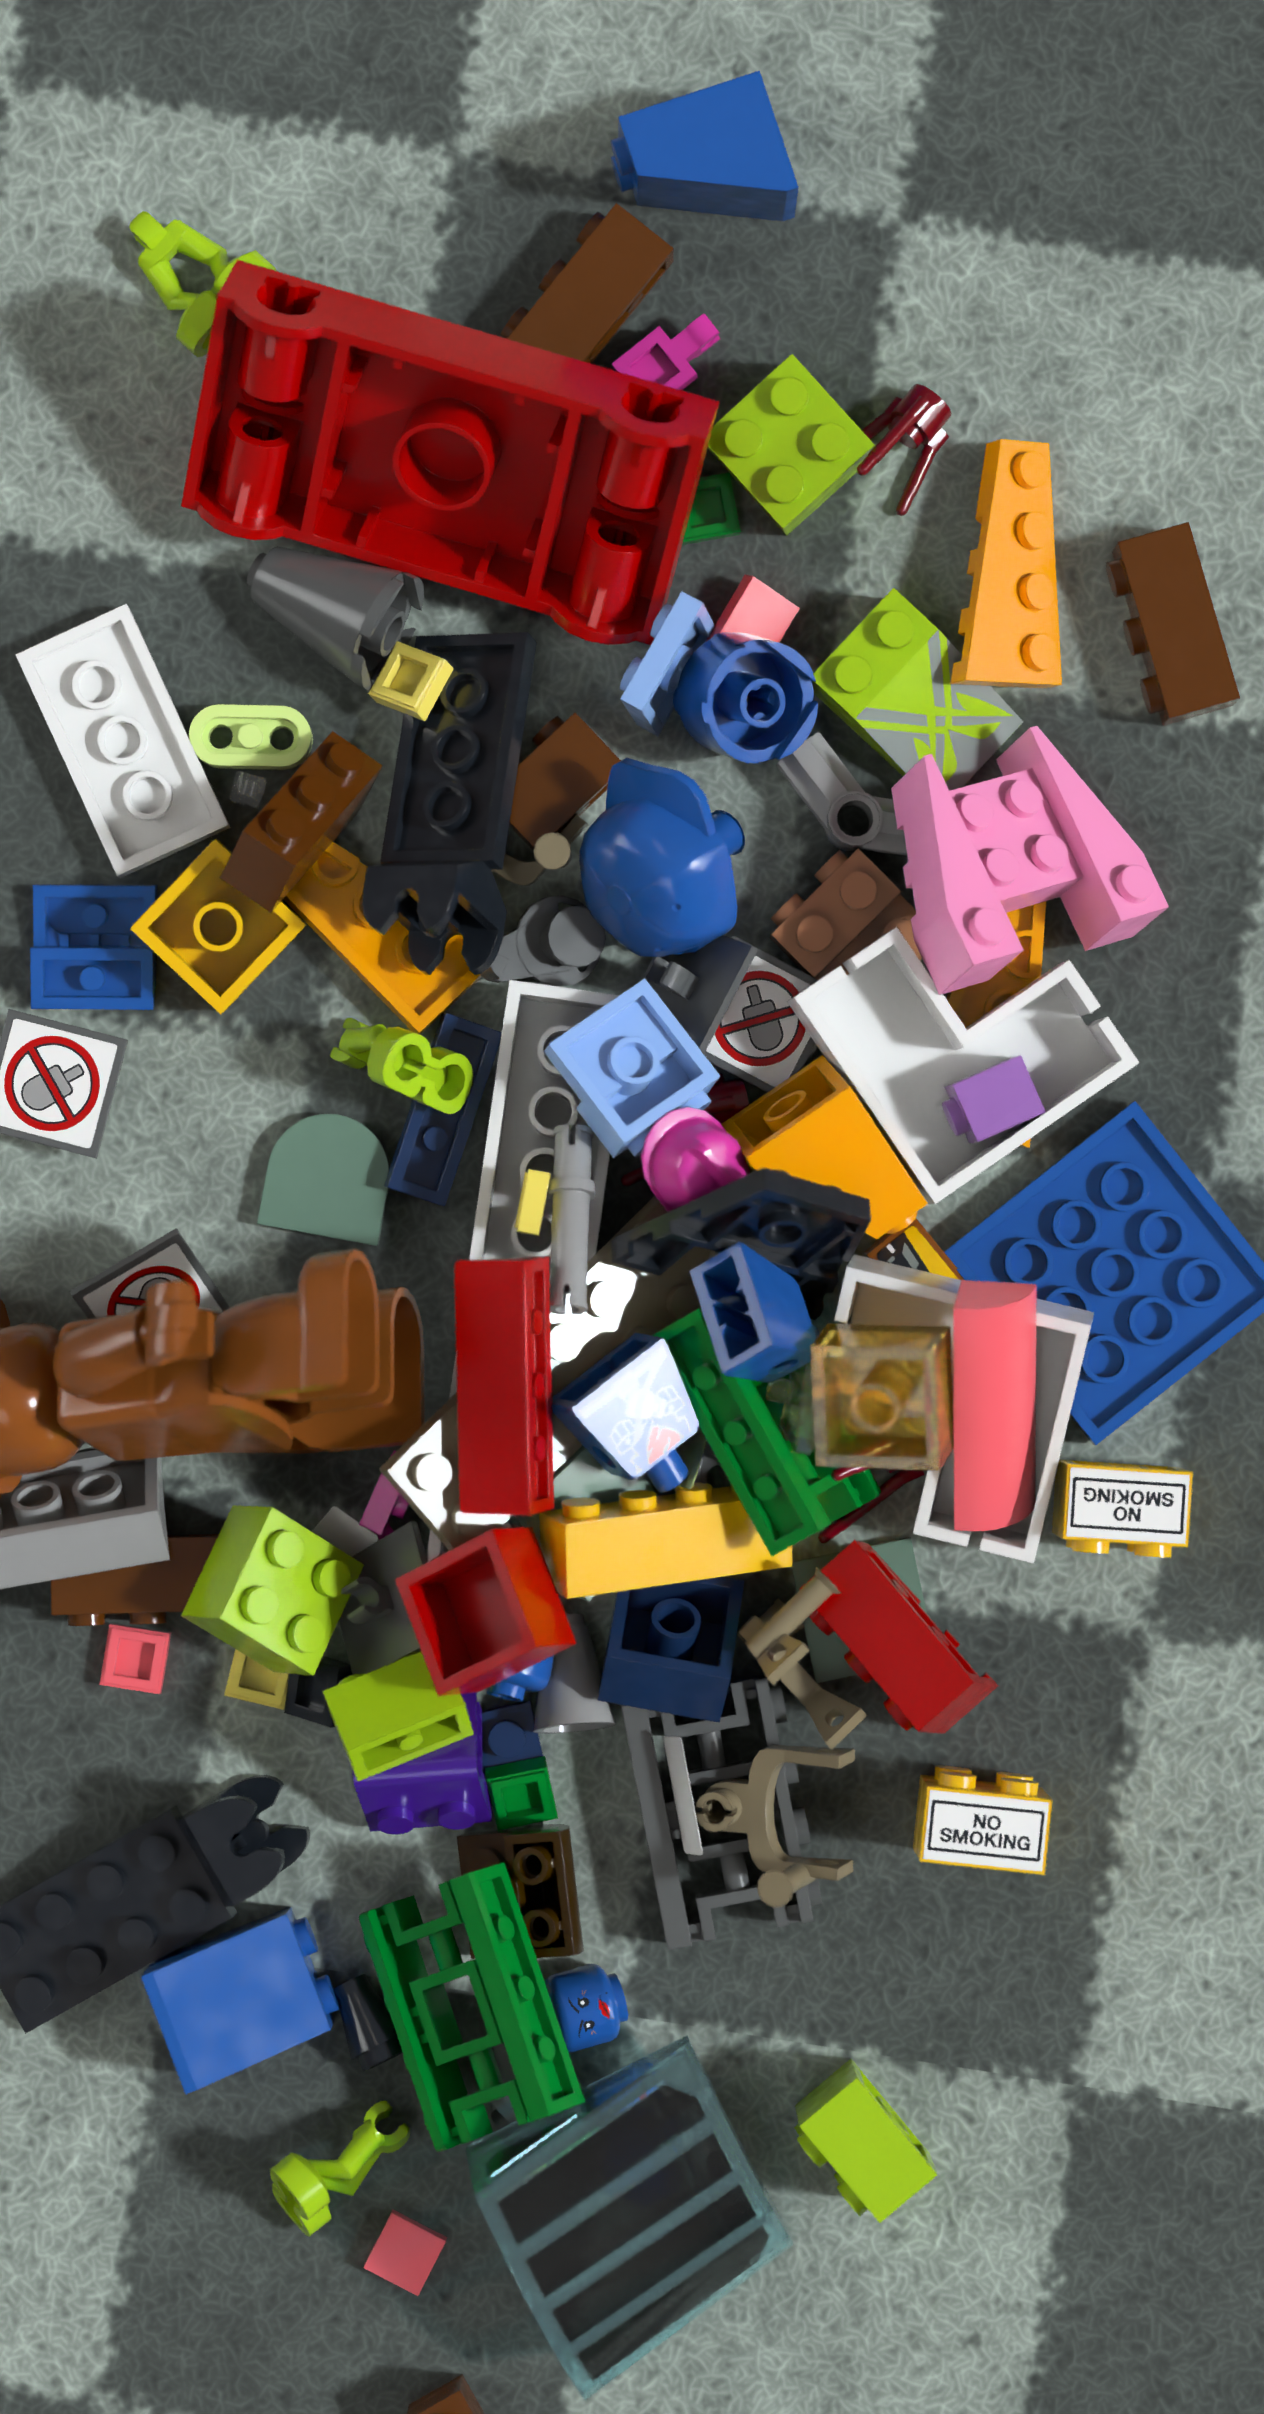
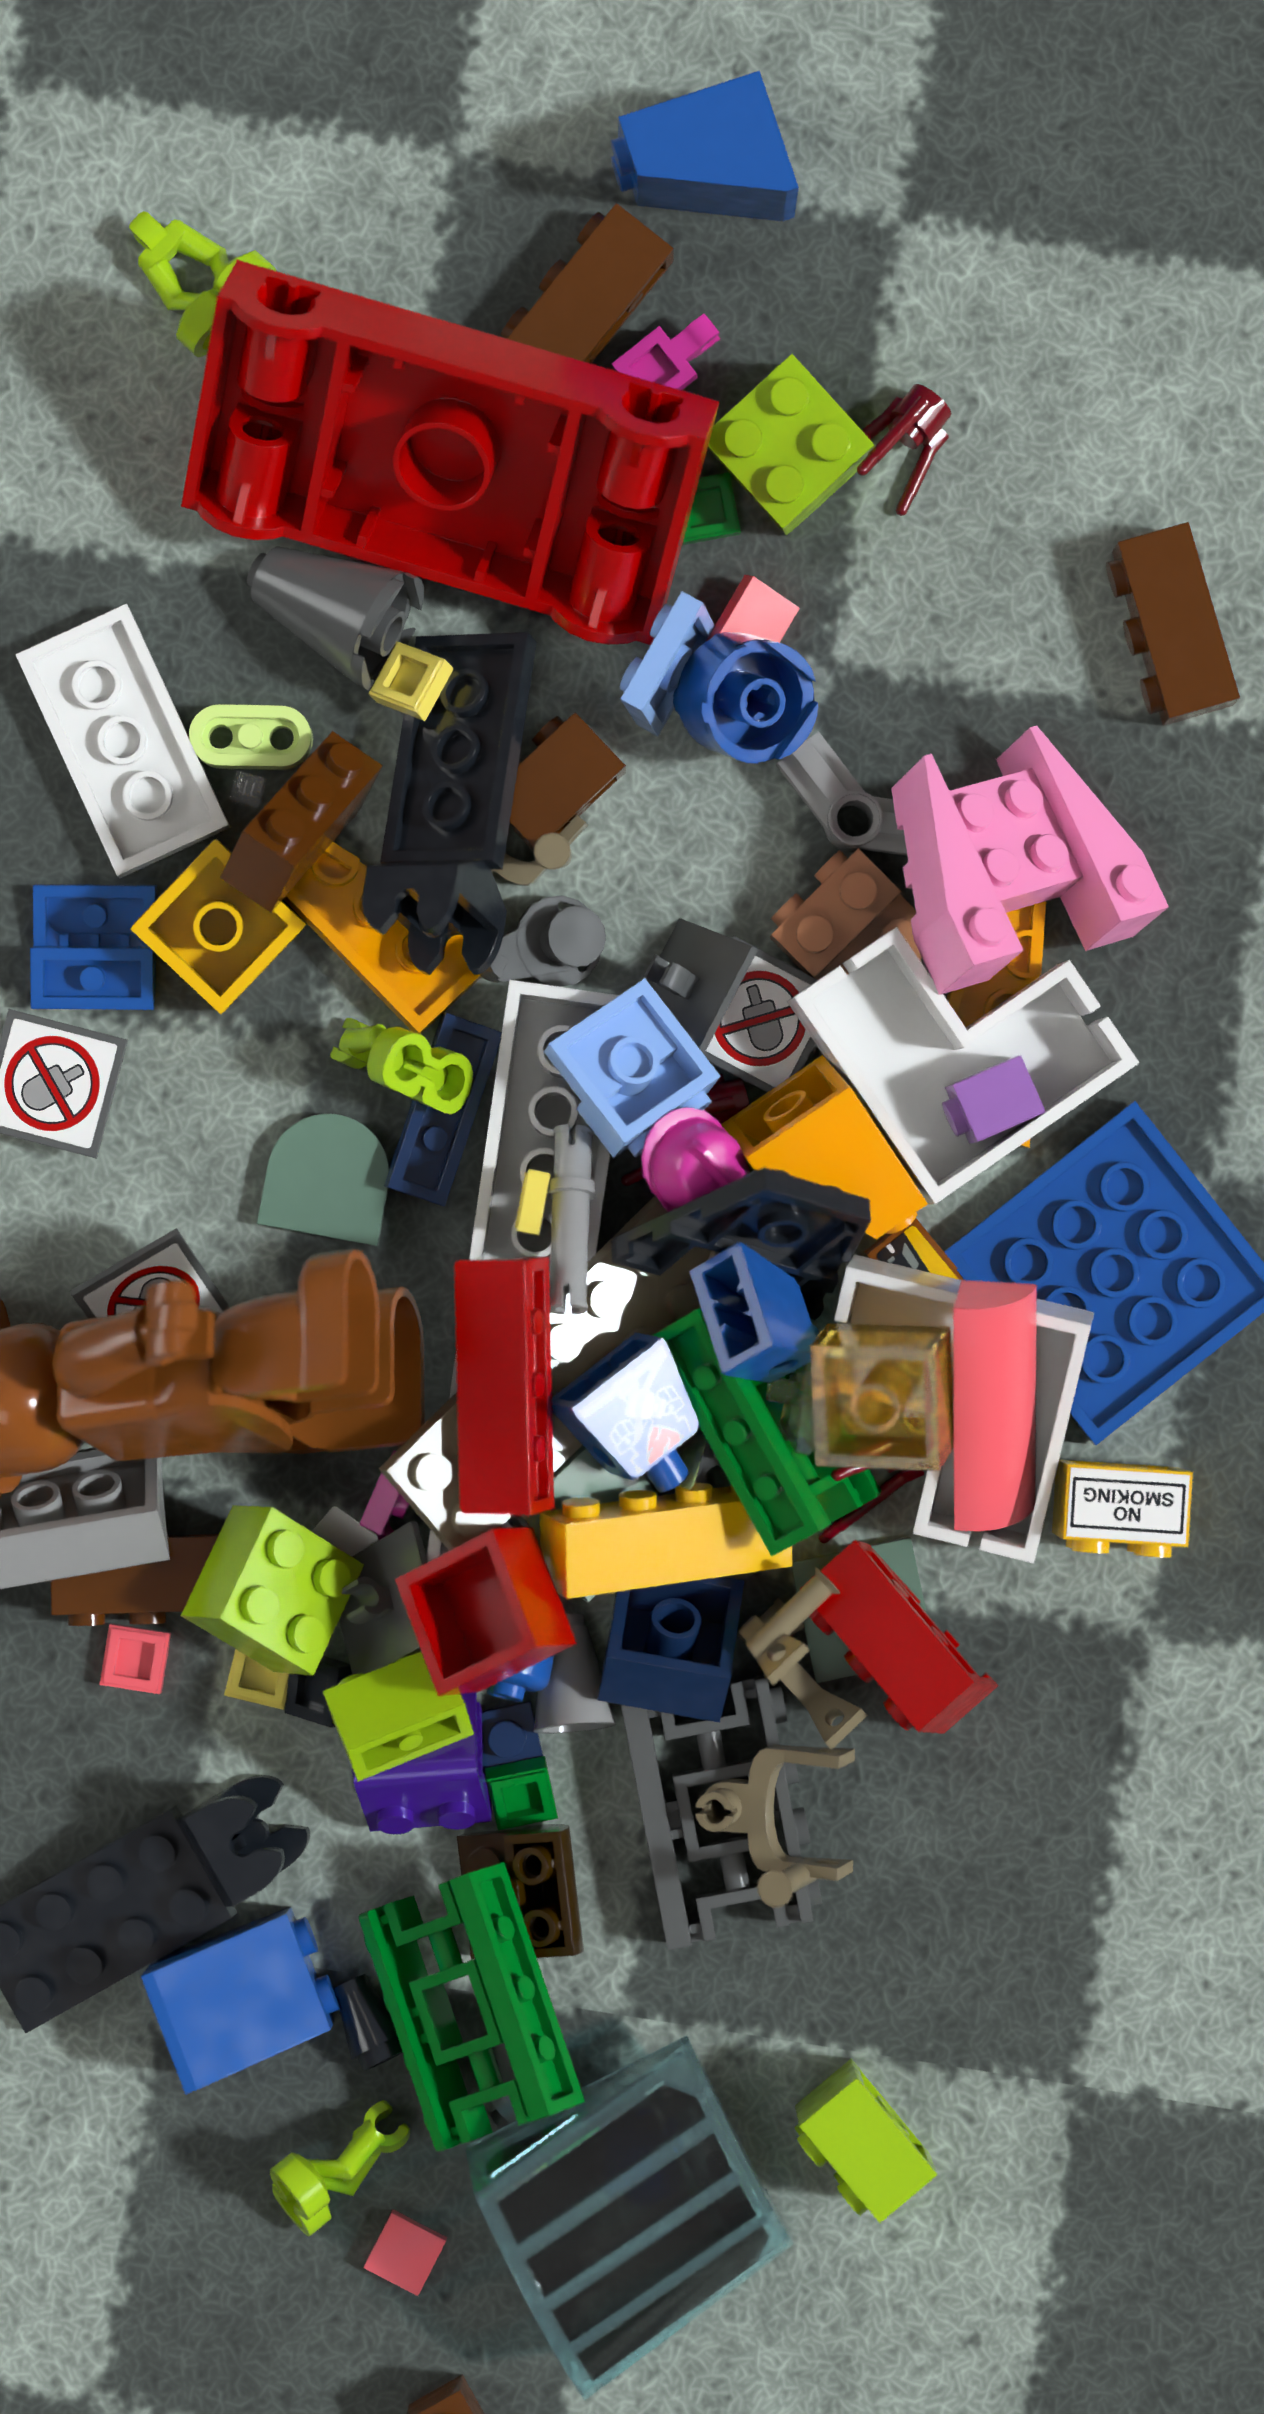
blue head [545,1964,628,2053] -> none
blue piece [579,758,745,957] -> none
white sticker [663,1736,703,1855] -> none
lime slope [812,588,1023,791] -> none
brick [913,1766,1052,1875] -> none
light orange wing [950,439,1062,688] -> none

